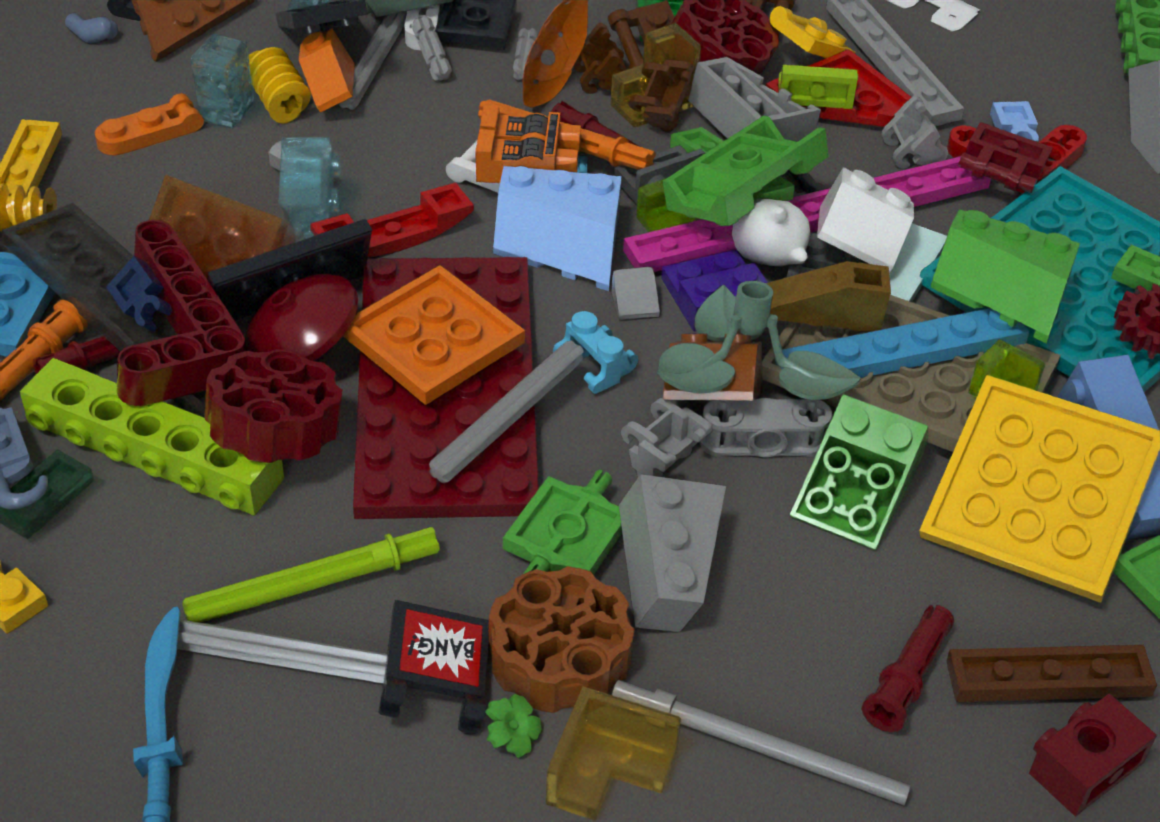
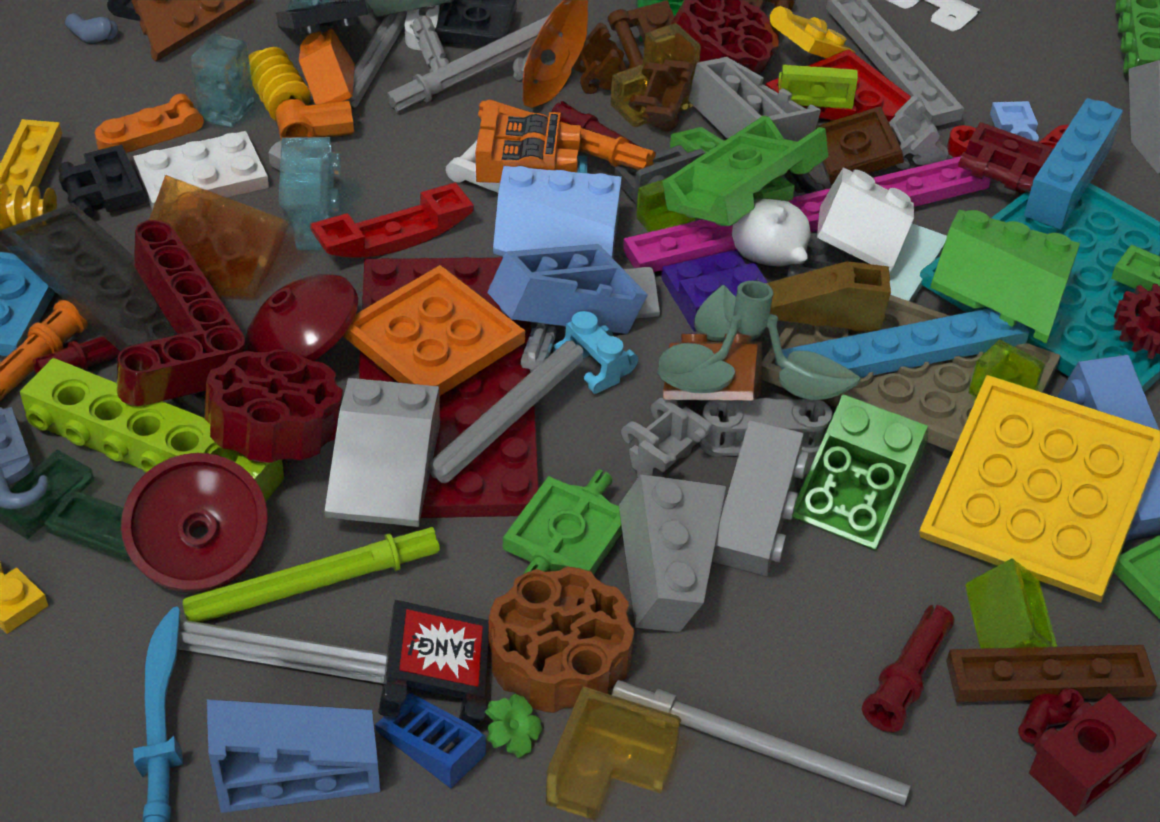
dark blue plate [106,256,172,332] -> none
black tile [208,218,372,321] -> none
none -> clear green plate [45,489,131,563]
none -> black plate [58,144,146,221]
none -> dark red dish [121,453,268,592]
none -> white plate [133,131,269,215]
none -> medium blue wedge [207,699,380,813]
none -> orange piece [275,99,354,149]
none -> light grey slope [324,378,440,527]
none -> blue slope [375,692,486,788]
none -> light grey axle [387,15,561,113]
none -> medium blue wedge [487,244,648,334]
none -> light grey axle [521,323,557,372]
none -> light grey wedge [712,420,809,576]
none -> reddish brown plate [815,106,904,185]
none -> clear neon green panel [965,558,1058,649]
none -> dark red arm [1018,688,1084,744]
none -> dark azure brick [1024,98,1123,230]

